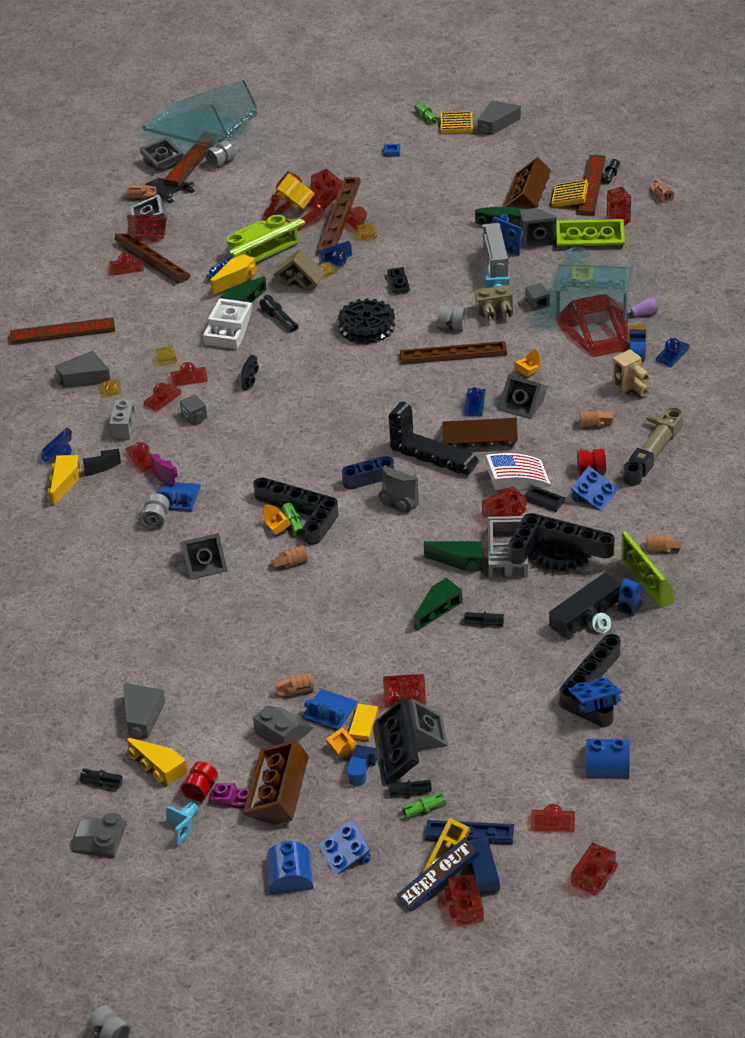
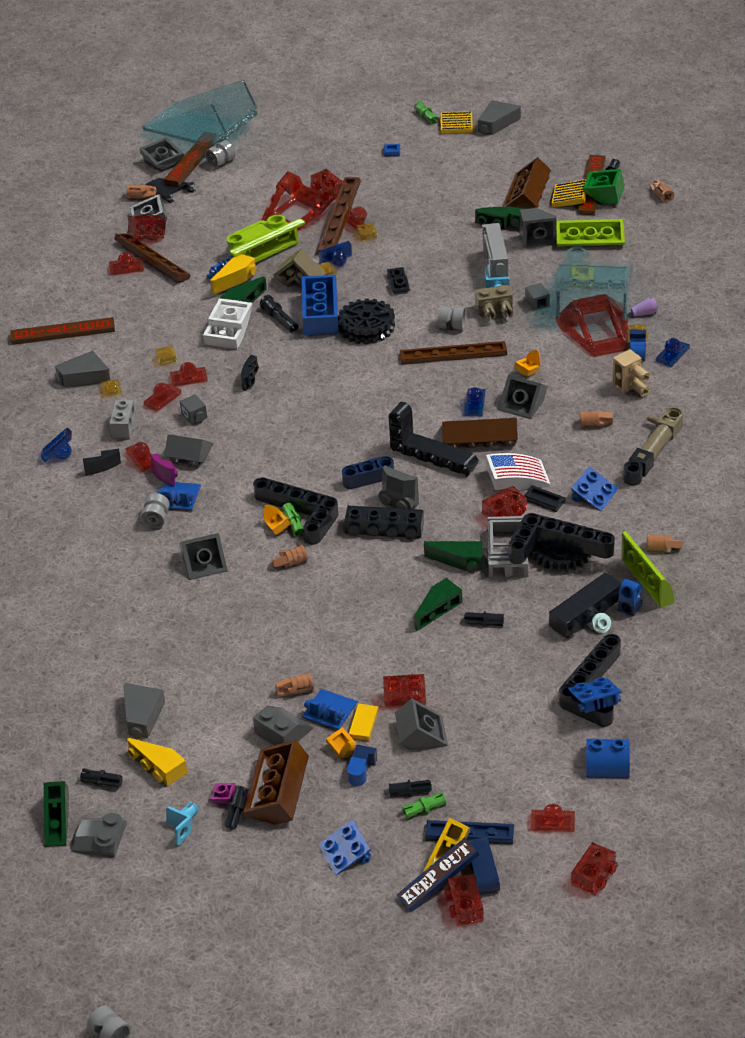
yellow slope [48,455,81,505] -> none
red wheel [180,761,218,802] -> none
blue brick [266,841,314,894] -> none
yellow brick [275,174,315,211] -> none
black tile [375,698,419,785] -> none
blue hinge [492,214,522,255] -> none
red wheel [577,448,606,475] -> none
clear red brick [606,186,631,225] -> none
none -> dark green slope [43,781,69,847]
none -> dark grey slope [164,434,214,466]
none -> black axle [224,785,249,829]
none -> blue brick [302,275,339,335]
none -> black brick [344,505,424,539]
none -> green slope [583,169,625,205]

